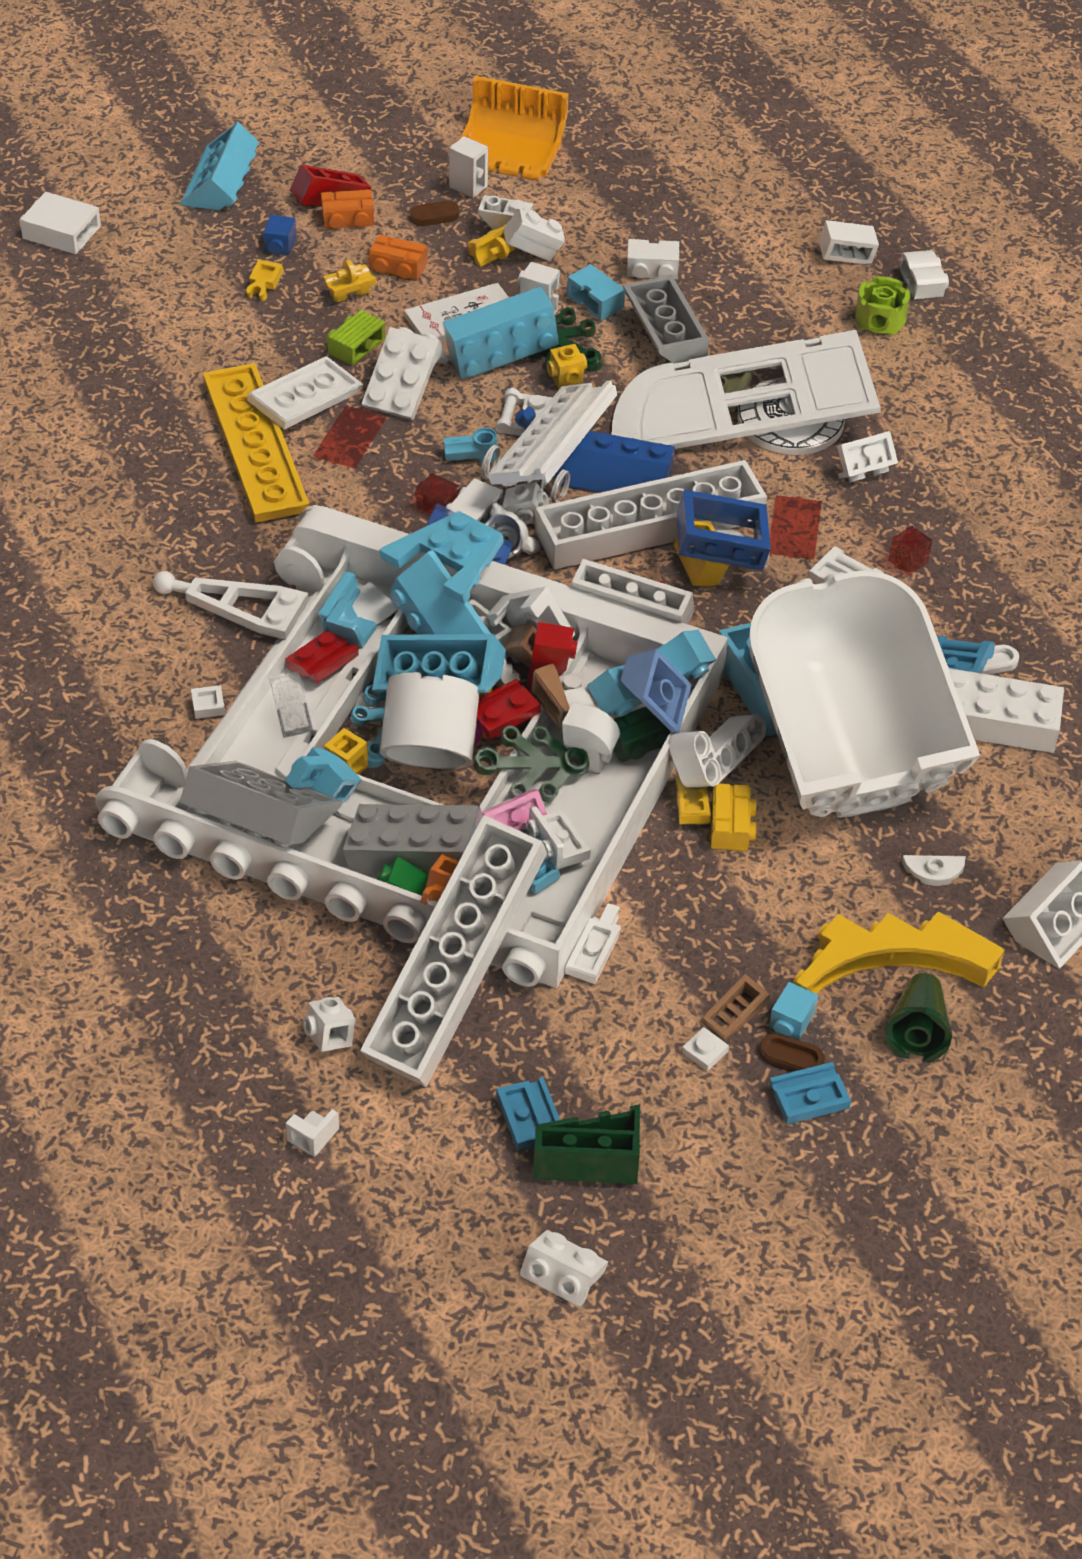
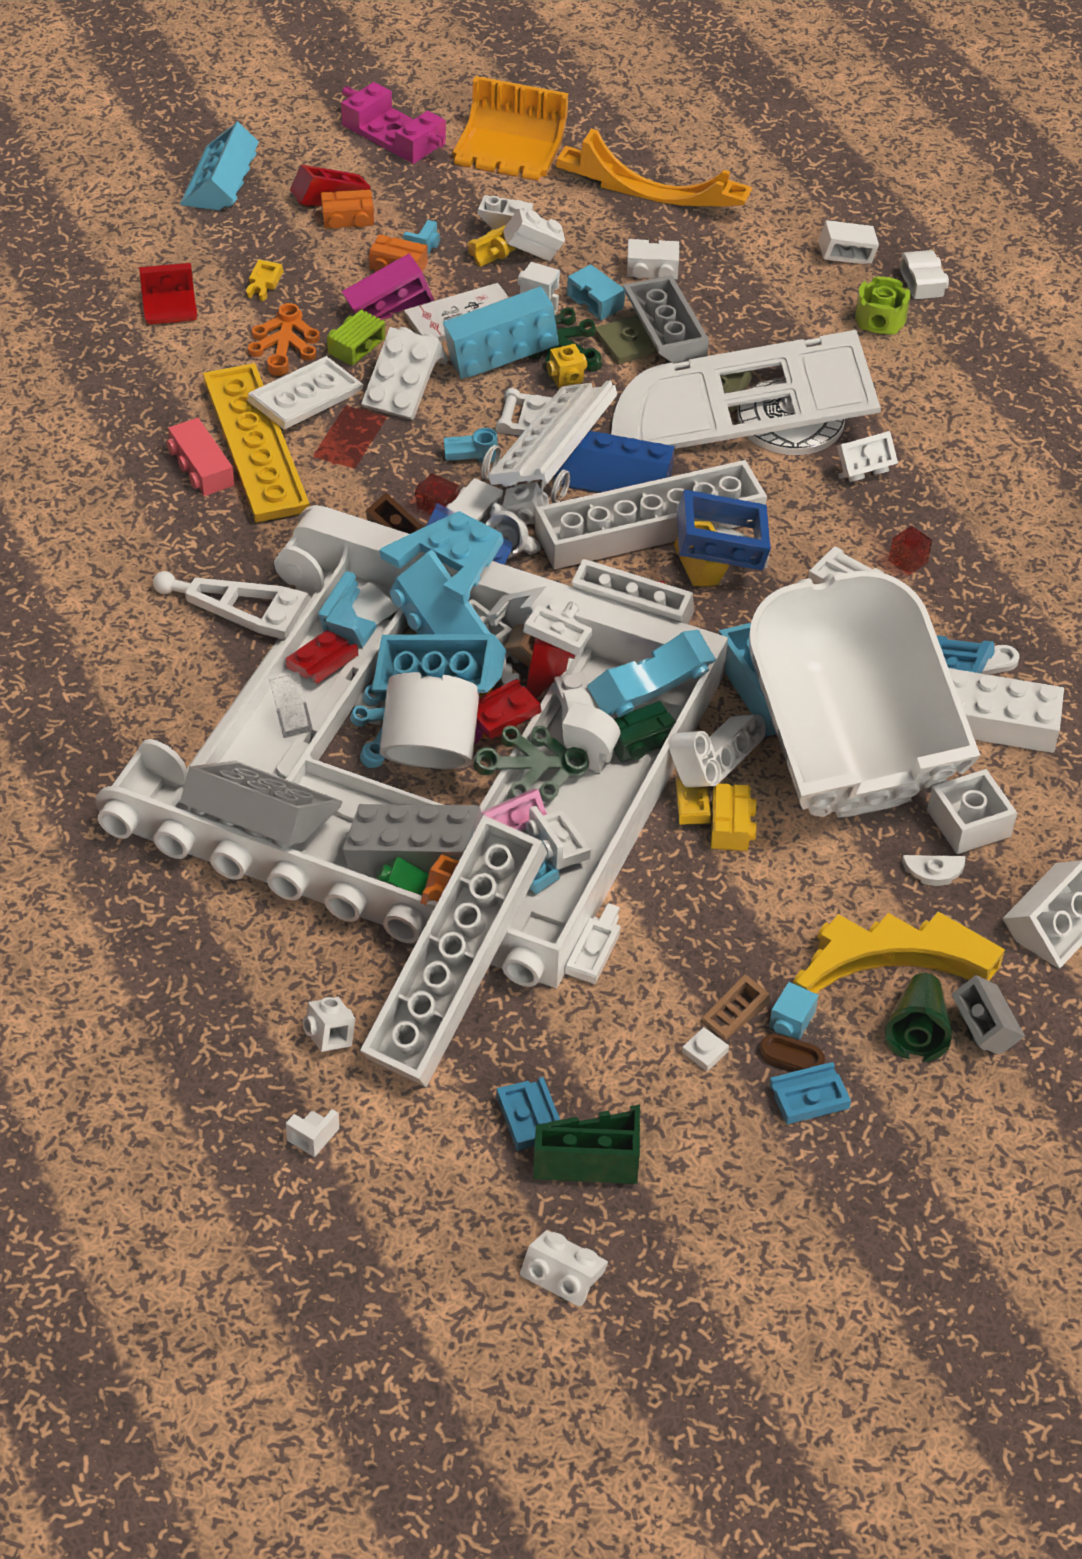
white brick [19,191,101,254] -> none
white plate [191,685,225,719] -> none
blue brick [263,215,297,255] -> none
medium azure brick [285,747,362,803] -> none
yellow hips [323,260,377,302] -> none
yellow brick [324,728,368,775] -> none
reddish brown tile [410,201,459,226] -> none
white brick [448,136,488,198] -> none
blue hand [515,407,536,430] -> none
medium nougat slope [531,664,570,731] -> none
medium blue slope [621,649,692,734] -> none
clear red piece [770,495,822,559] -> none
none -> red bracket [139,263,197,324]
none -> coral brick [166,418,234,496]
none -> orange plant [248,303,320,376]
none -> dark pink brick [341,82,446,164]
none -> dark pink wedge [342,253,435,320]
none -> reddish brown slope [366,493,424,534]
none -> medium azure bracket [403,220,440,255]
none -> white plate [523,601,592,656]
none -> light orange slope [556,128,753,207]
none -> olive plate [595,315,658,365]
none -> white brick [927,769,1017,854]
none -> light grey brick [951,975,1025,1054]

